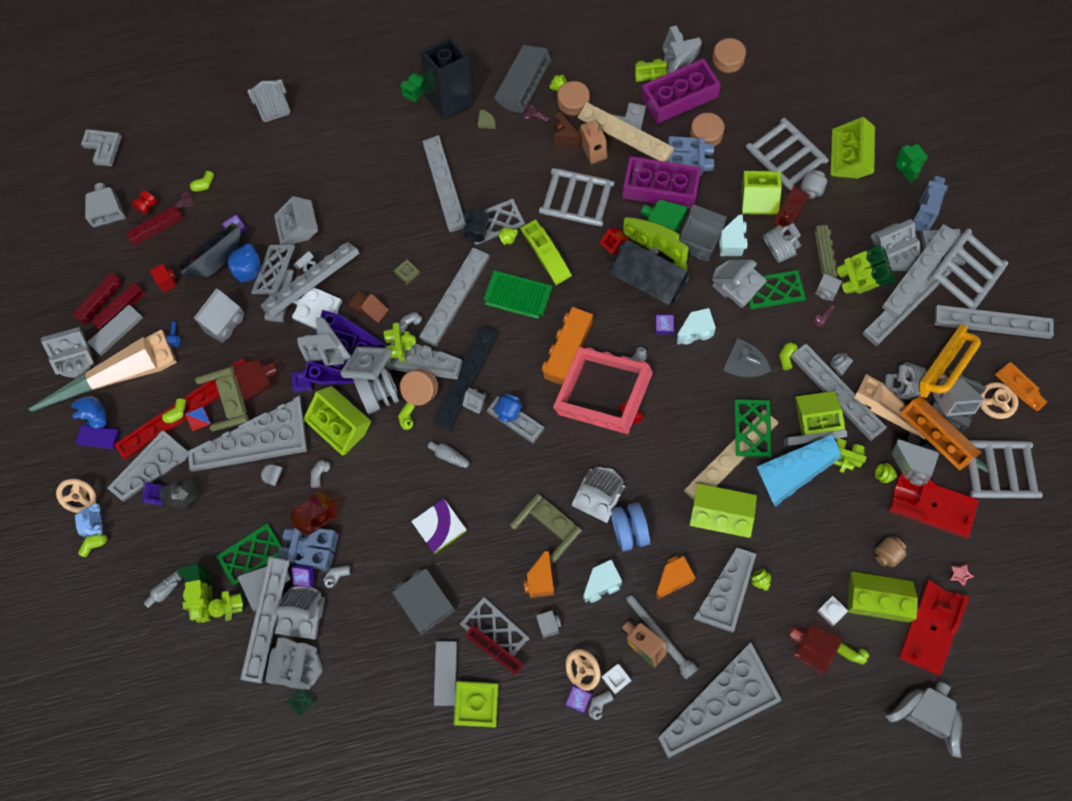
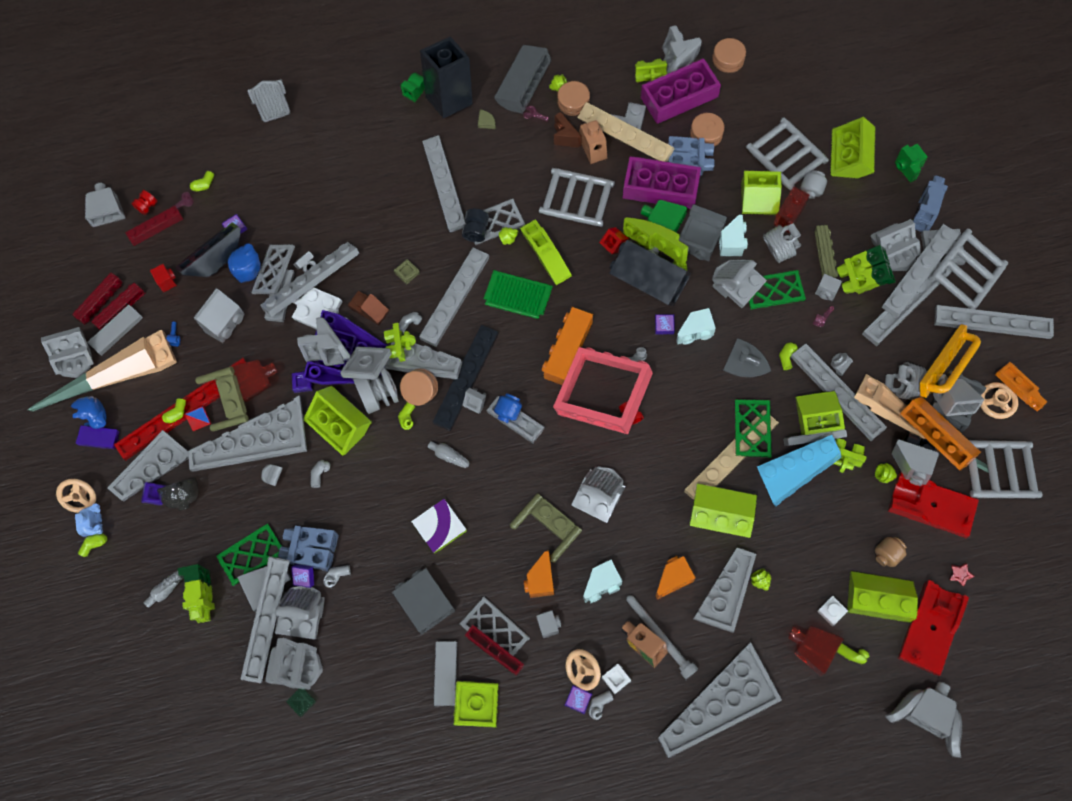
light grey plate [81,129,121,166] -> none
lime hips [208,591,243,621] -> none
light grey slope [274,196,318,245] -> none
clear red brick [290,492,337,536] -> none
medium blue wheel [610,502,650,552] -> none

